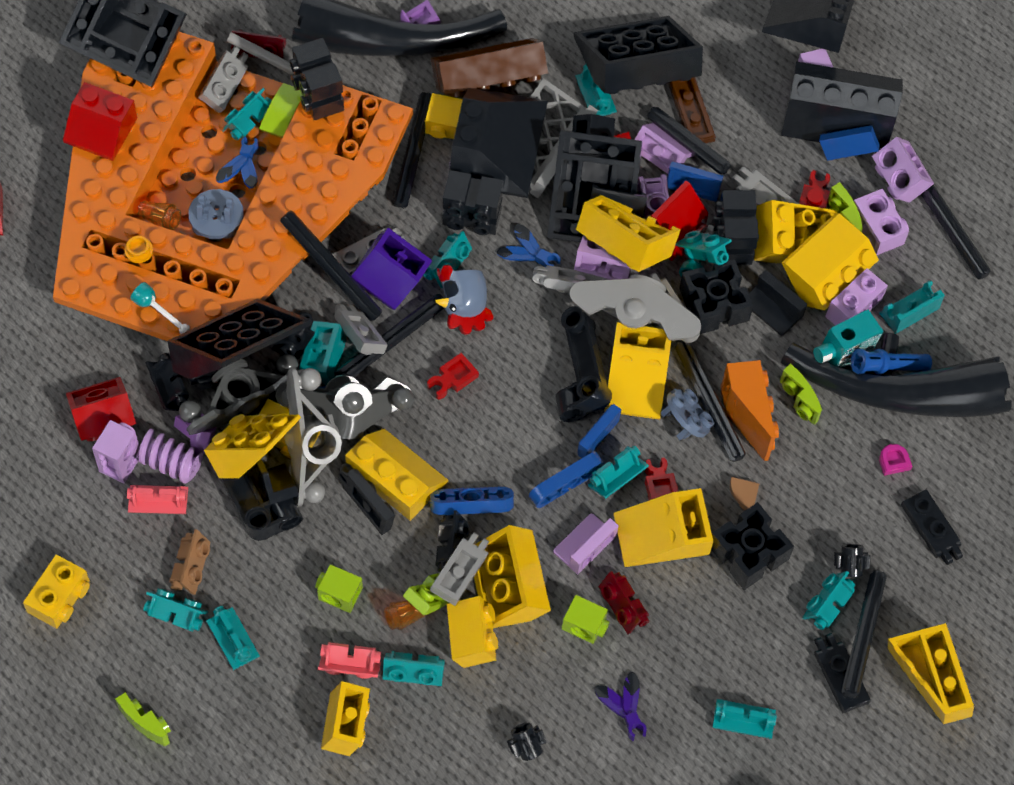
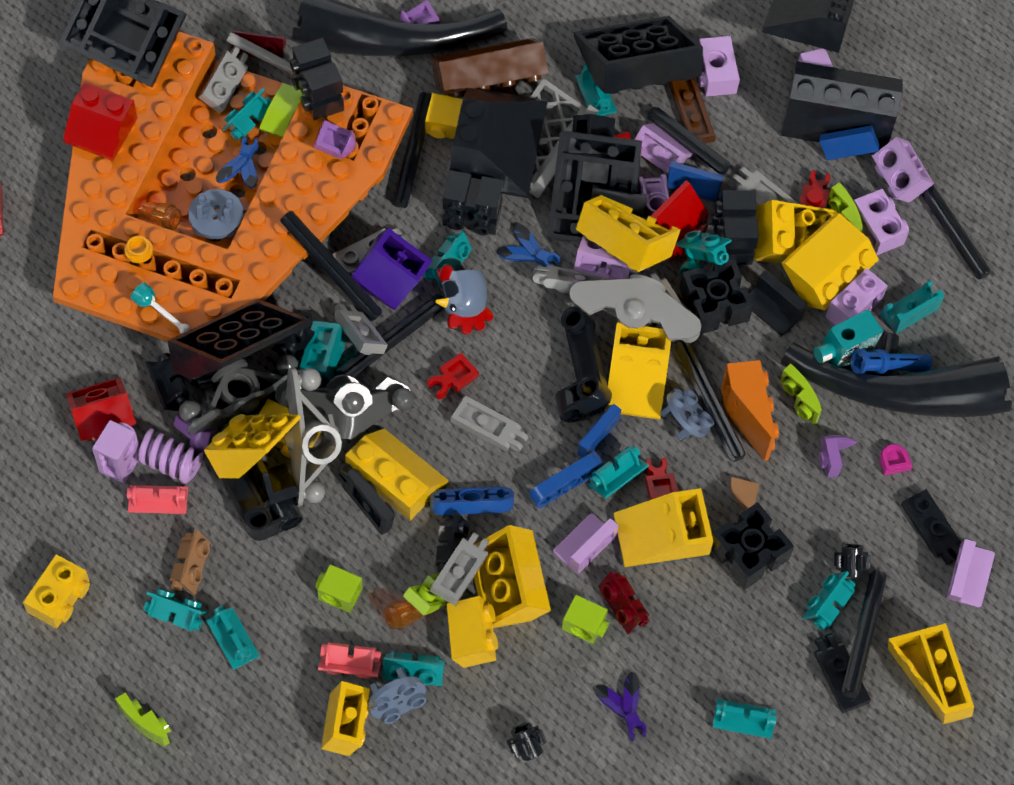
none -> medium lavender plate [313,120,356,159]
none -> sand blue plate [368,668,427,724]
none -> light grey hinge [451,395,529,452]
none -> lavender brick [698,36,740,96]
none -> medium lavender plate [818,435,857,478]
none -> lavender panel [946,539,995,608]

